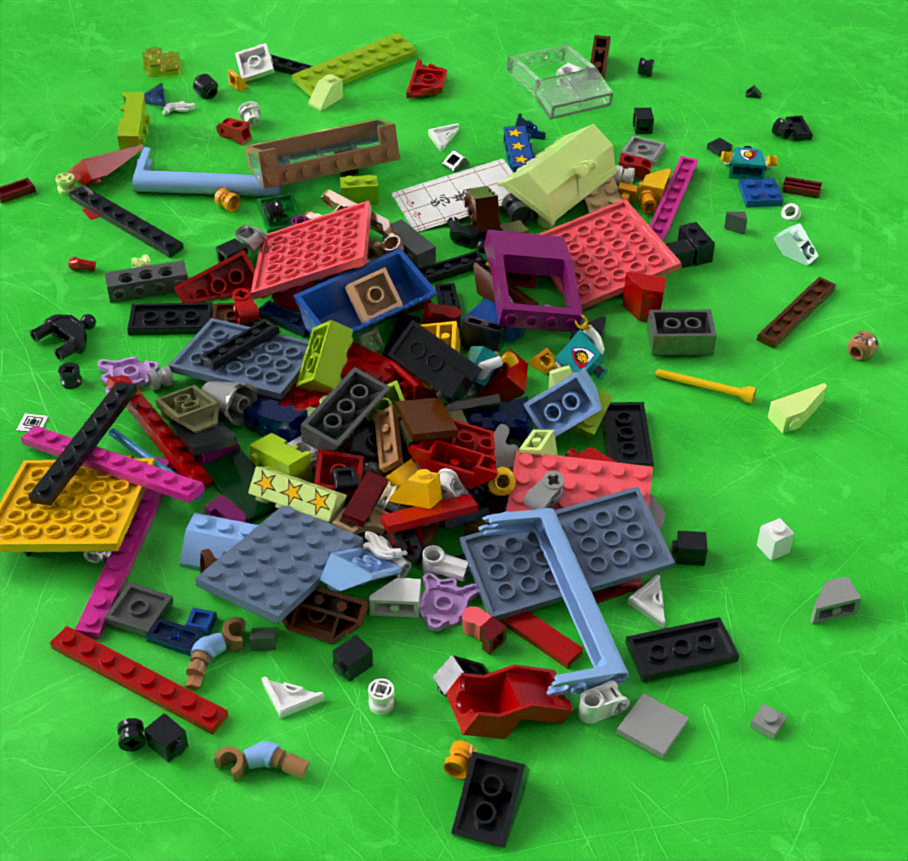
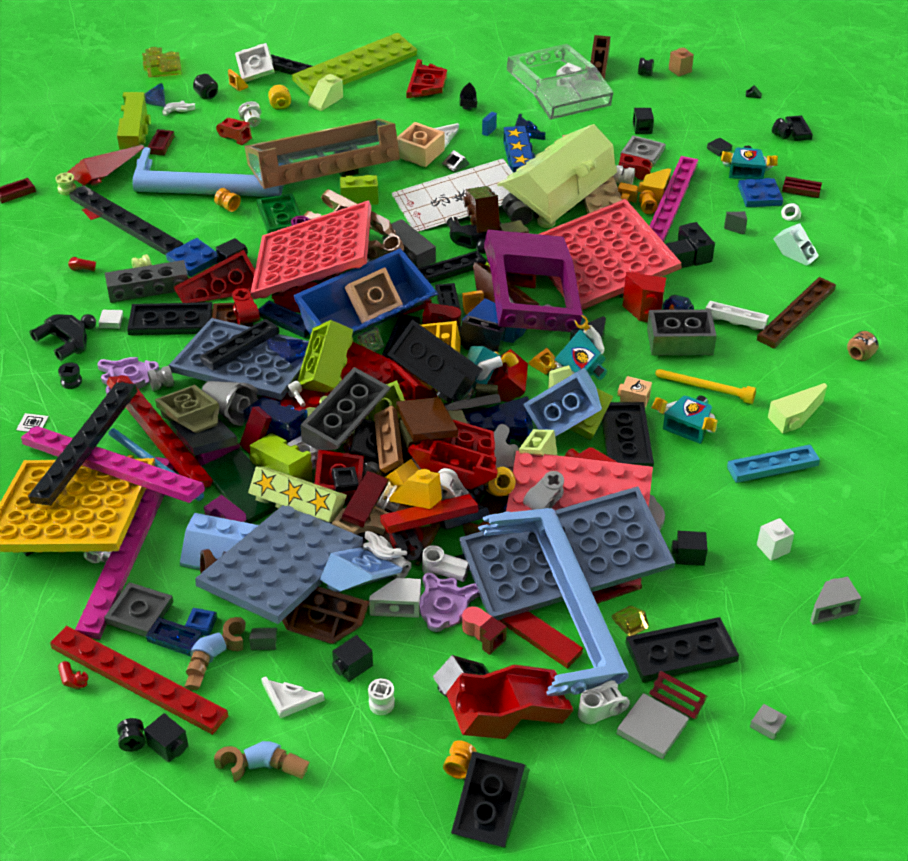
light grey piece [234,224,268,253] -> none
black wheel [263,199,284,221] -> none
white tile [628,574,665,629] -> none
none -> red arm [58,661,89,690]
none -> white tile [98,310,124,329]
none -> dark red tile [148,129,175,156]
none -> blue plate [166,238,218,277]
none -> dark red tile [239,406,272,455]
none -> clear blue tile [267,338,309,363]
none -> yellow head [268,85,291,109]
none -> white hand [288,381,306,407]
none -> light nougat brick [397,122,445,167]
none -> black plate [459,82,478,110]
none -> light orange tile [462,290,484,315]
none -> olive tile [475,384,498,398]
none -> blue tile [482,112,497,136]
none -> clear yellow slope [612,605,649,636]
none -> light nougat brick [617,376,652,409]
none -> dark red tile [649,671,708,719]
none -> teal torso [651,395,718,444]
none -> head [662,294,694,310]
none -> nougat brick [668,48,694,77]
none -> white plate [706,301,769,330]
none -> dark azure plate [727,445,820,483]

